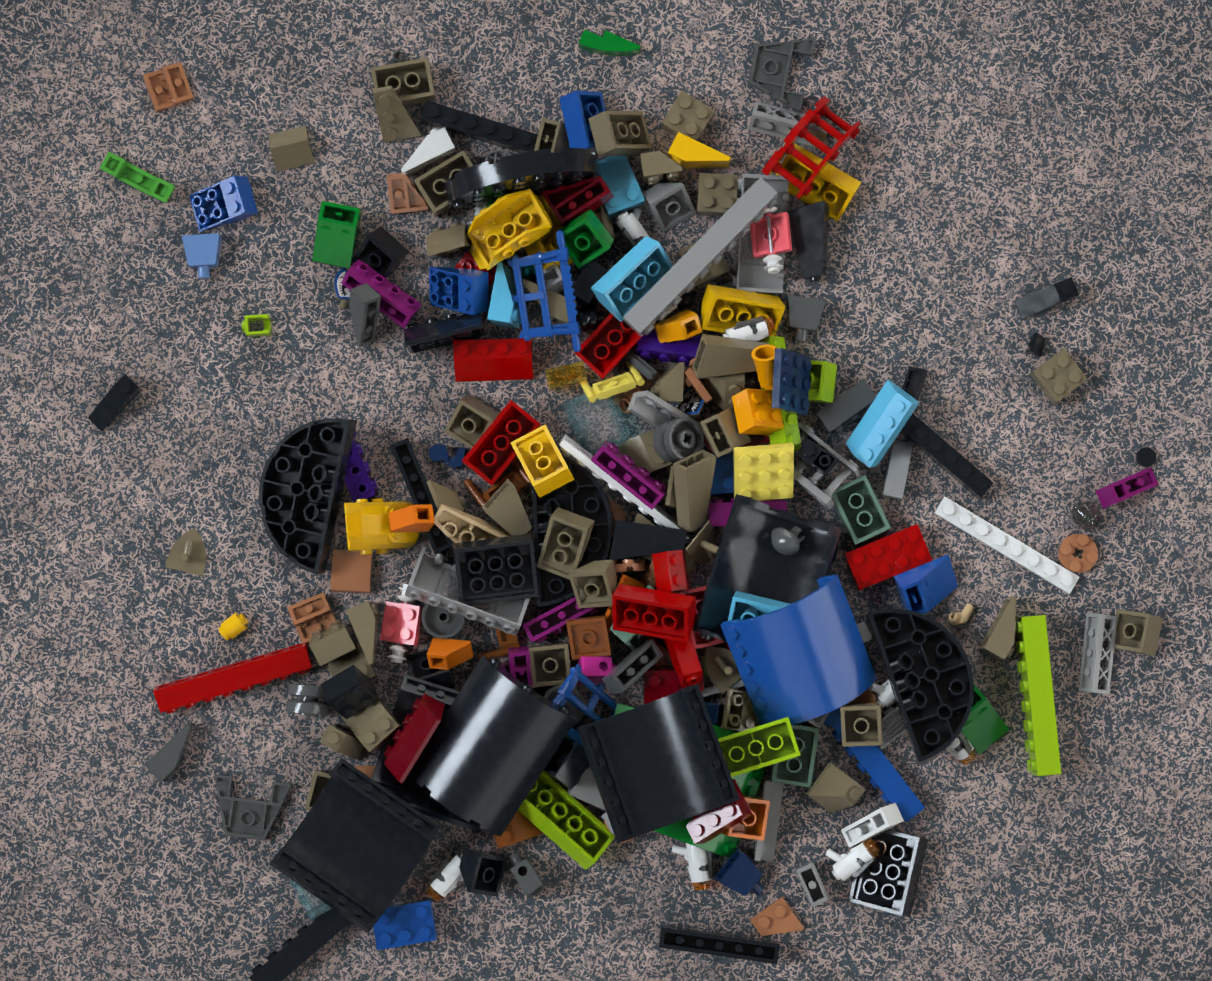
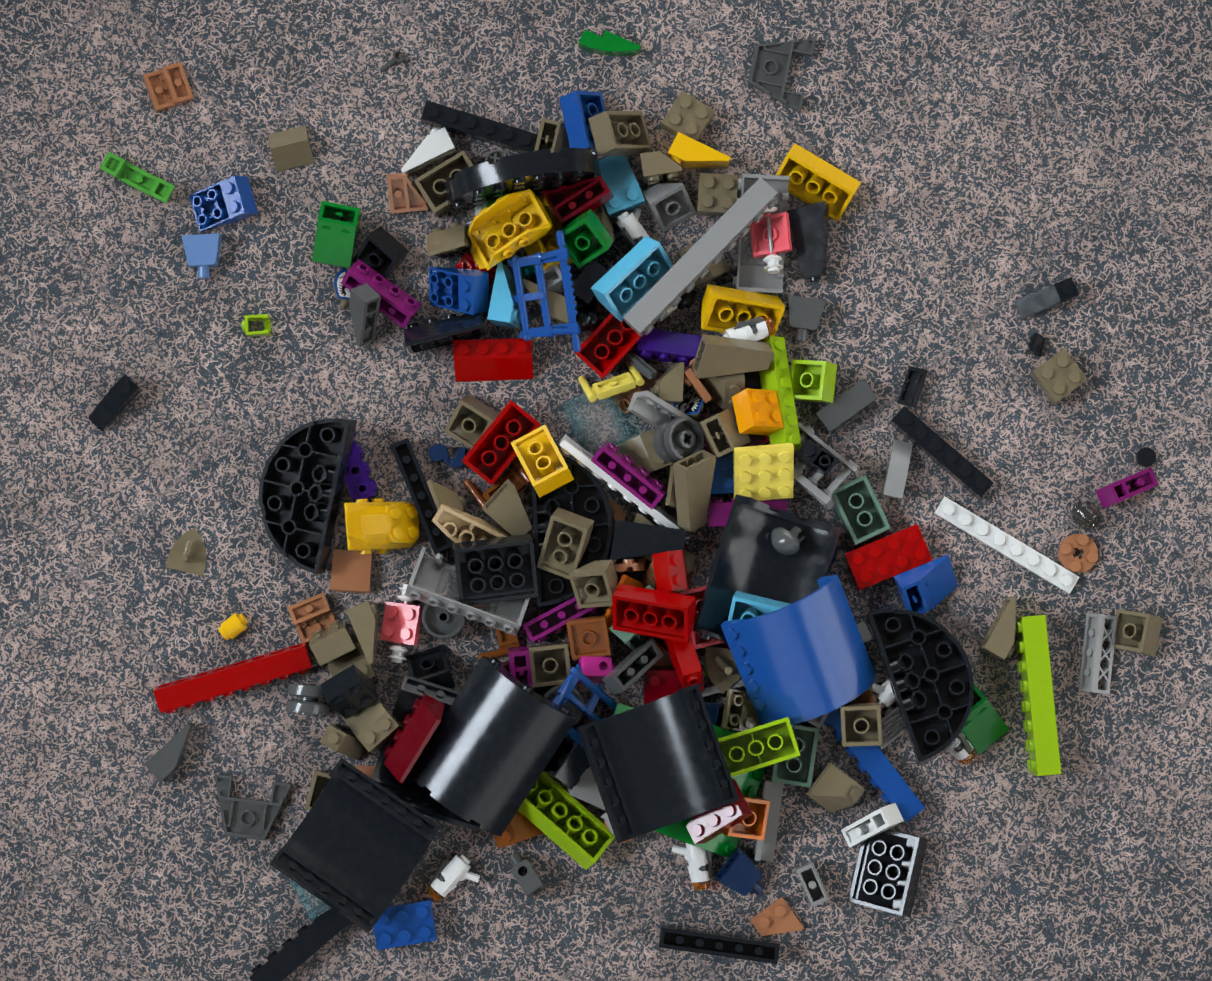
dark tan brick [371,57,436,106] -> none
dark tan wing [372,86,422,142] -> none
orange slope [388,504,435,533] -> none
orange slope [426,638,474,670] -> none
black slope [459,848,508,897] -> none
clear yellow slope [545,361,587,391] -> none
light orange slope [654,309,703,343] -> none
dark tan shield [685,520,719,564] -> none
light grey fence [748,101,830,147] -> none
light orange plant [751,344,777,390] -> none
red fence [761,96,861,199] -> none
dark blue plate [771,348,812,415] -> none
white piece [825,838,880,881] -> none
medium azure slope [845,380,920,468] -> none
tan arm [948,603,975,625] -> none

